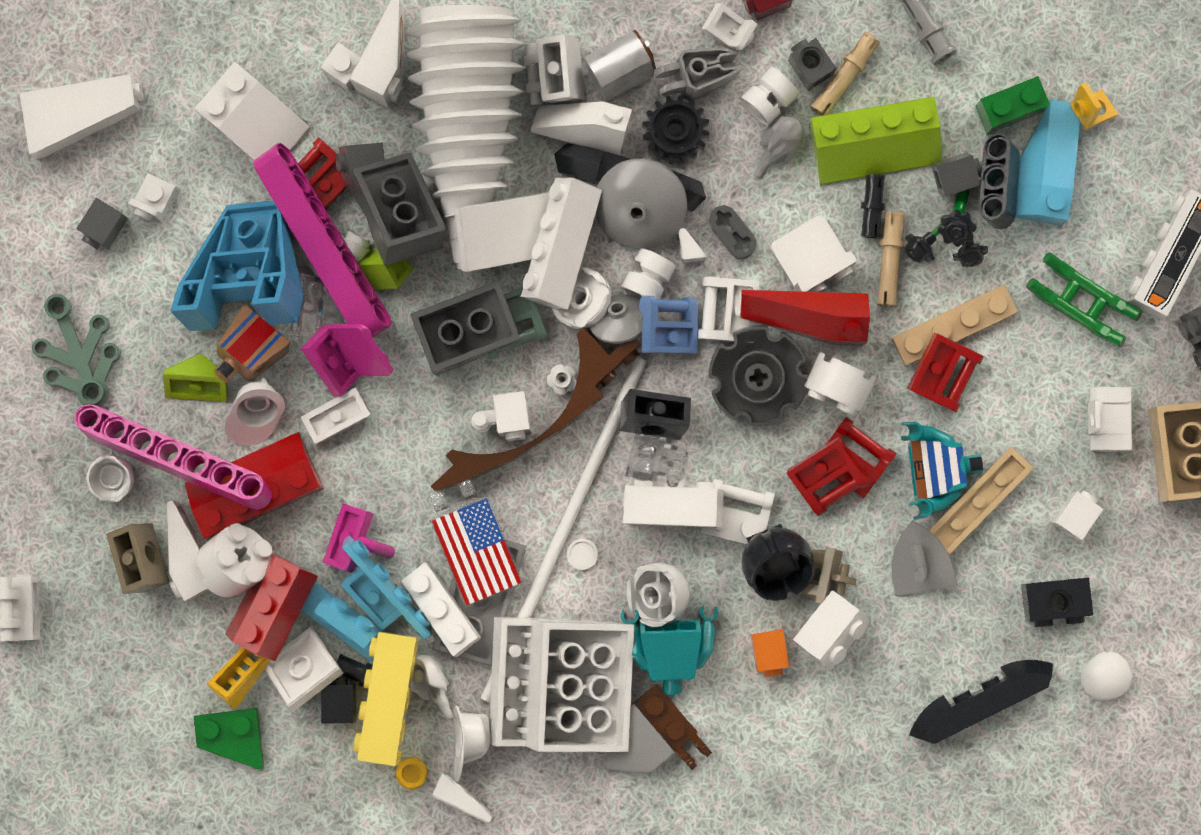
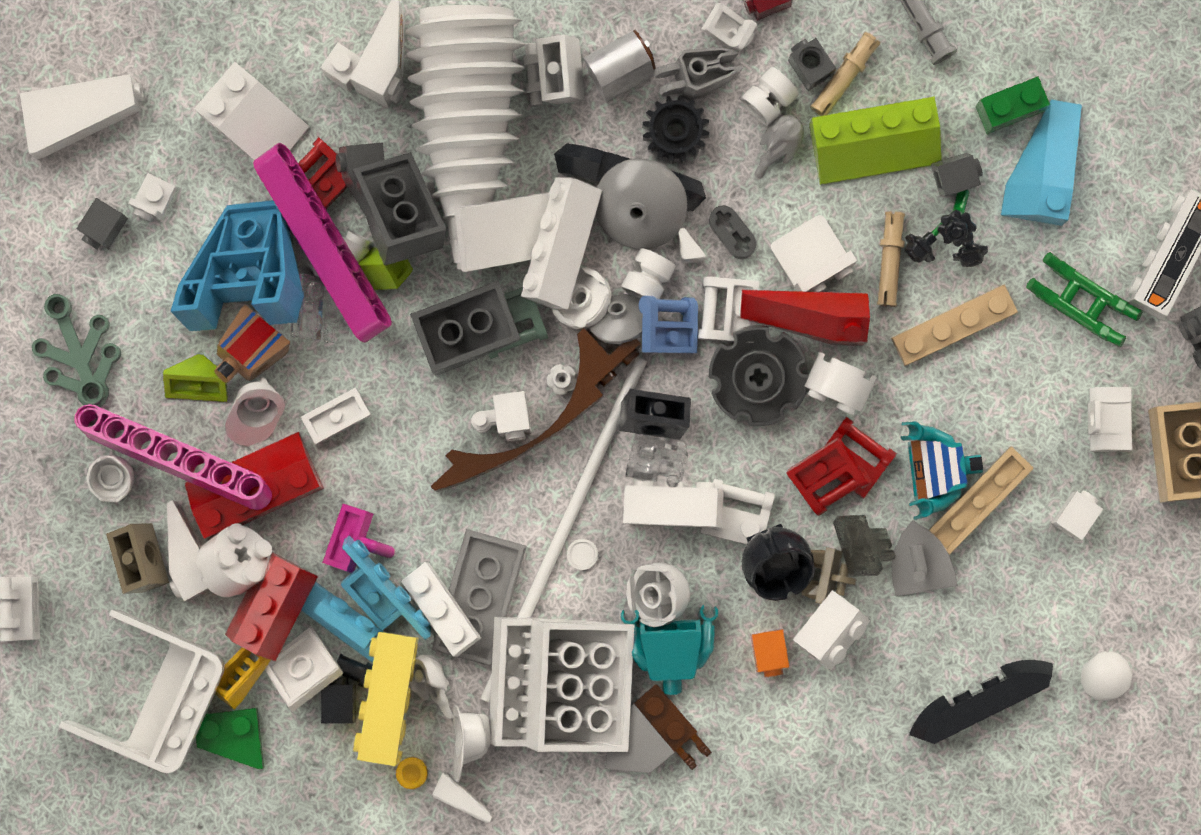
dark pink bracket [301,324,393,397] -> none
tile [429,479,524,608] -> none
white slope [531,101,632,155] -> none
black pin [861,174,885,239] -> none
red plate [907,332,984,413] -> none
black beam [979,134,1020,230] -> none
black brick [1021,577,1093,627] -> none
yellow bracket [1070,83,1118,130] -> none
none -> white windscreen [59,609,224,773]
none -> clear smoke hinge [833,515,896,577]

